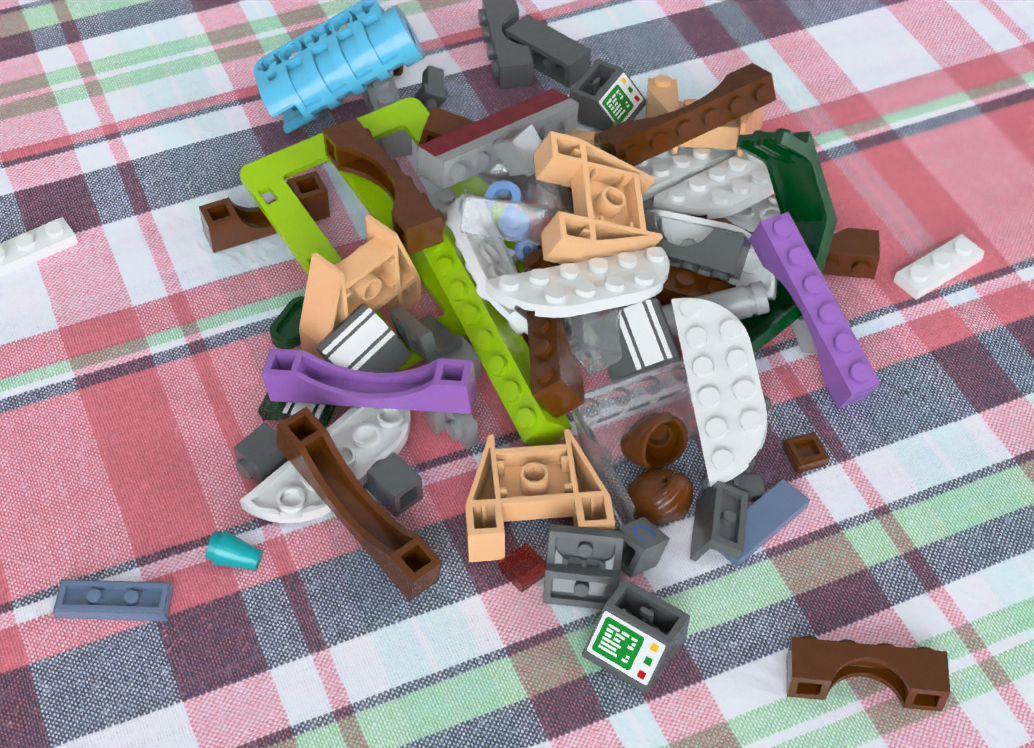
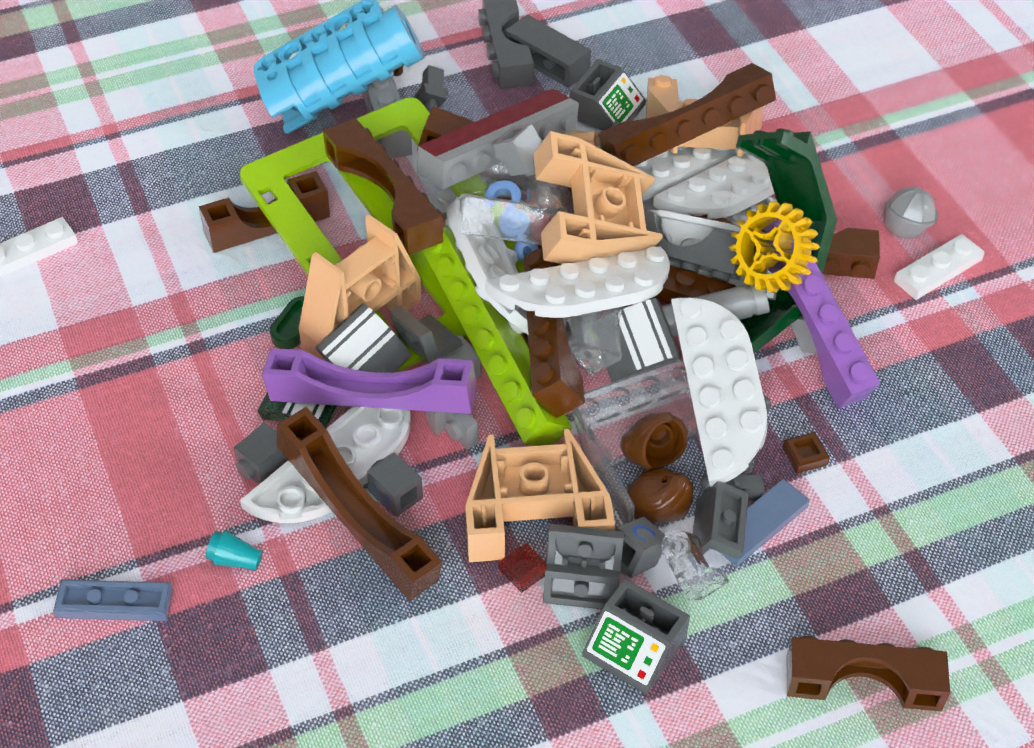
none -> clear leg [661,530,730,601]
none -> yellow gear [729,201,820,293]
none -> light grey piece [885,186,938,239]

